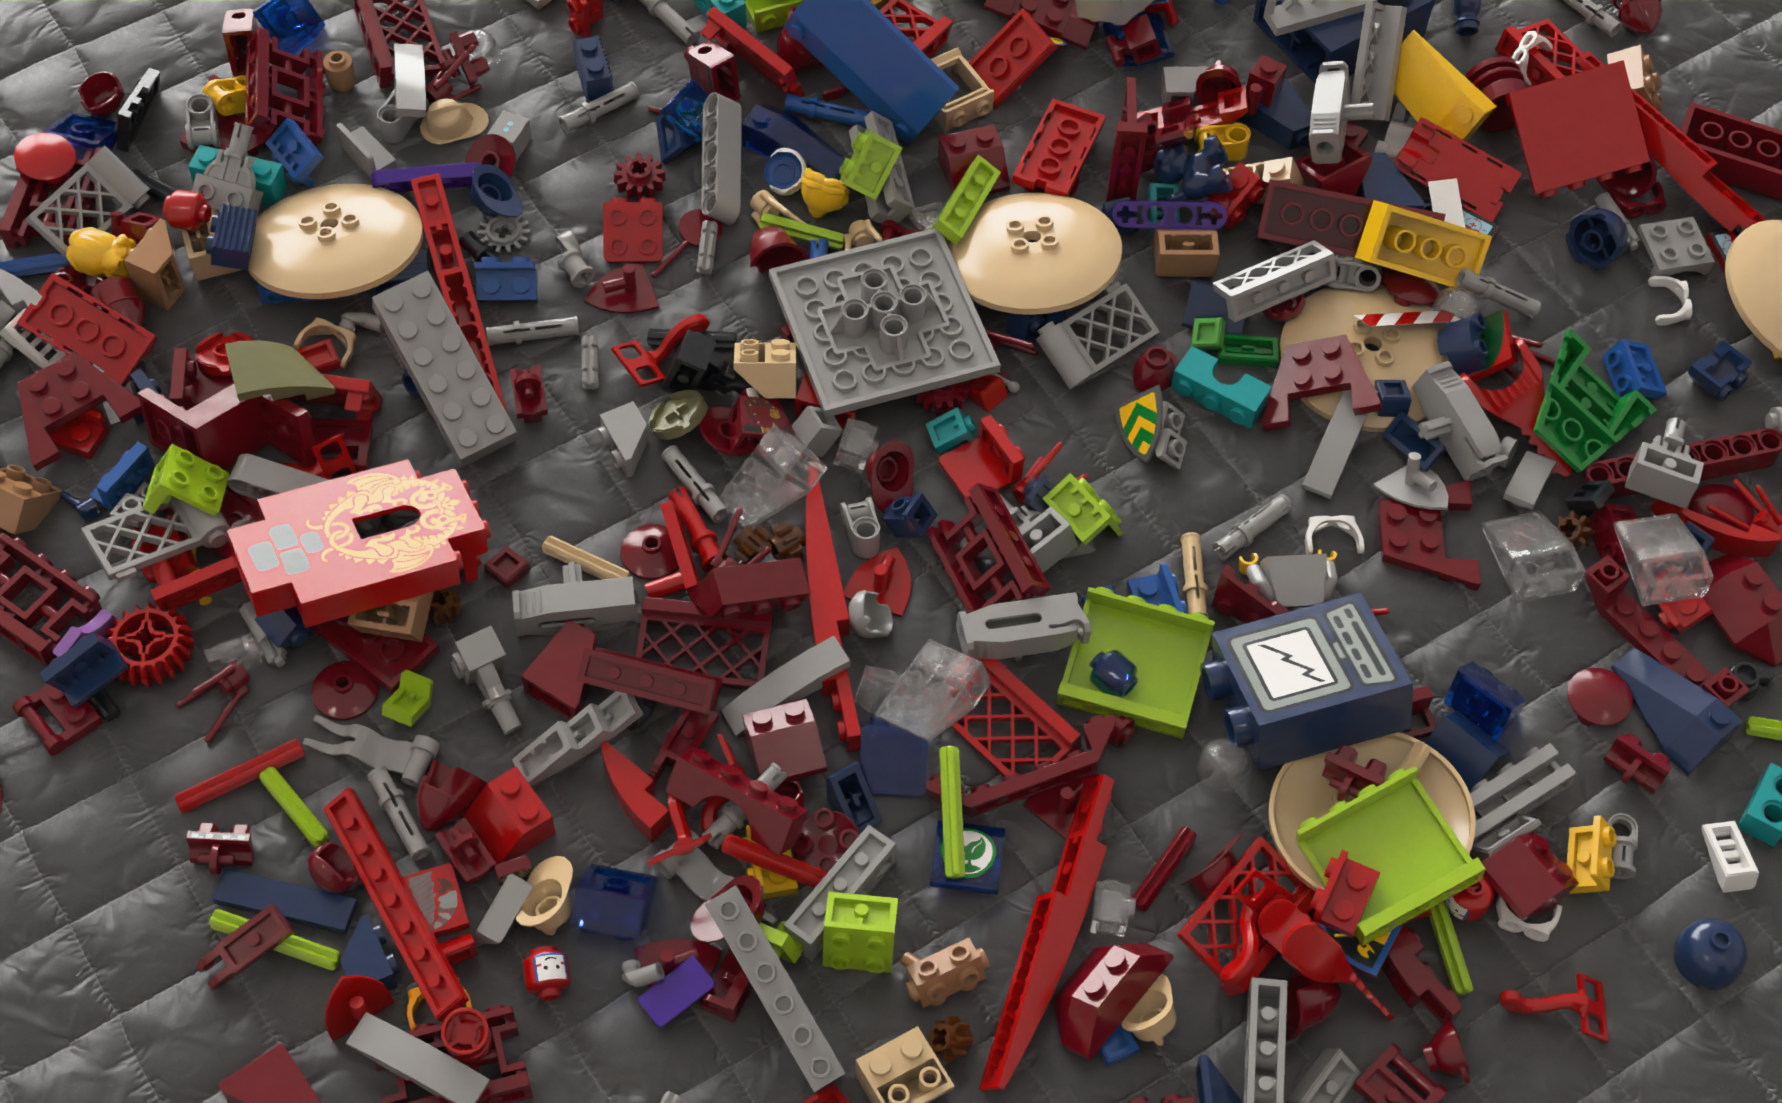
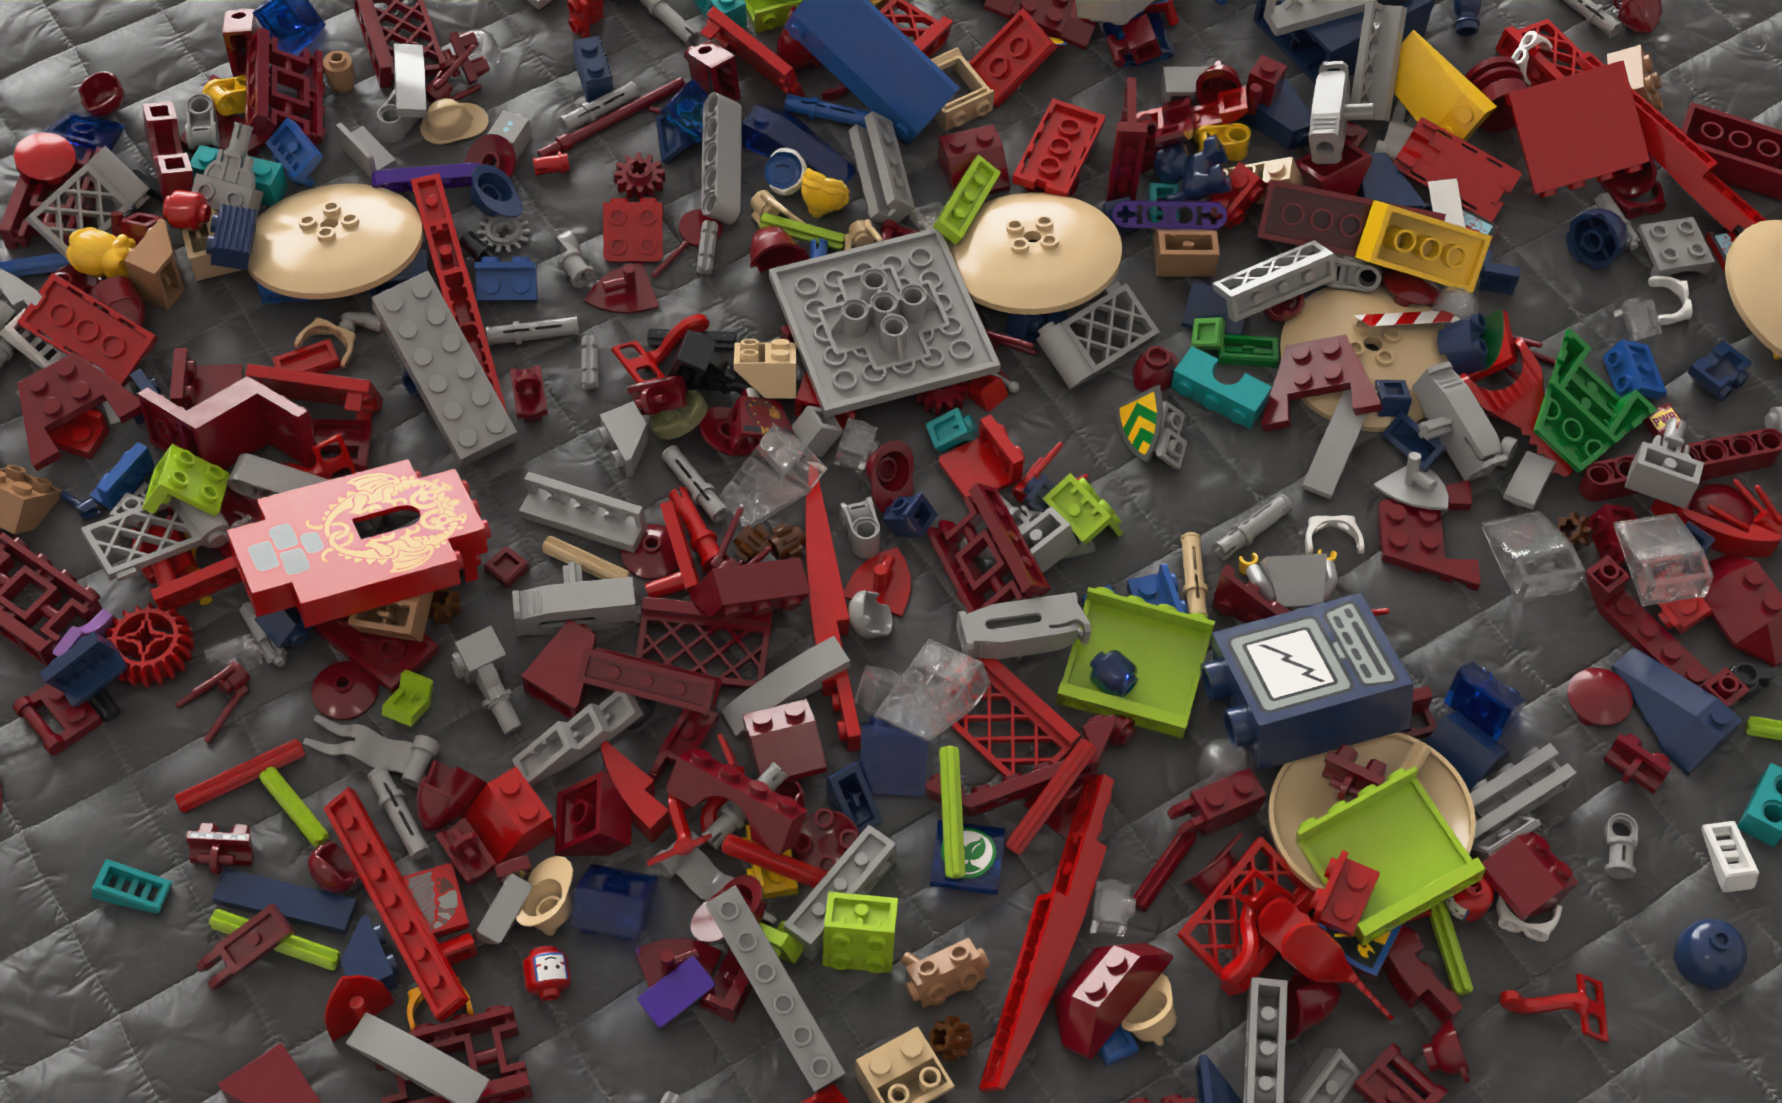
black wing [113,68,160,152] -> none
red tile [195,332,255,376] -> none
olive slope [225,341,336,402] -> none
red wheel [441,1007,492,1064] -> none
light grey arm [621,959,665,987] -> none
lime bracket [838,128,902,201] -> none
light grey pin [1456,268,1541,319] -> none
black bracket [1565,480,1615,519] -> none
yellow bracket [1567,815,1616,894] -> none
none -> teal slope [91,859,173,914]
none -> dark red arch [142,101,193,201]
none -> light grey fence [519,472,648,553]
none -> red pin [533,151,570,176]
none -> dark red bar [537,77,686,157]
none -> dark red slope [554,771,632,856]
none -> dark red hips [627,375,688,415]
none -> red axle [1005,739,1097,855]
none -> dark red hinge [1167,767,1266,837]
none -> dark blue bracket [1478,250,1520,295]
none -> clear bracket [1614,297,1663,342]
none -> tile [1643,403,1682,439]

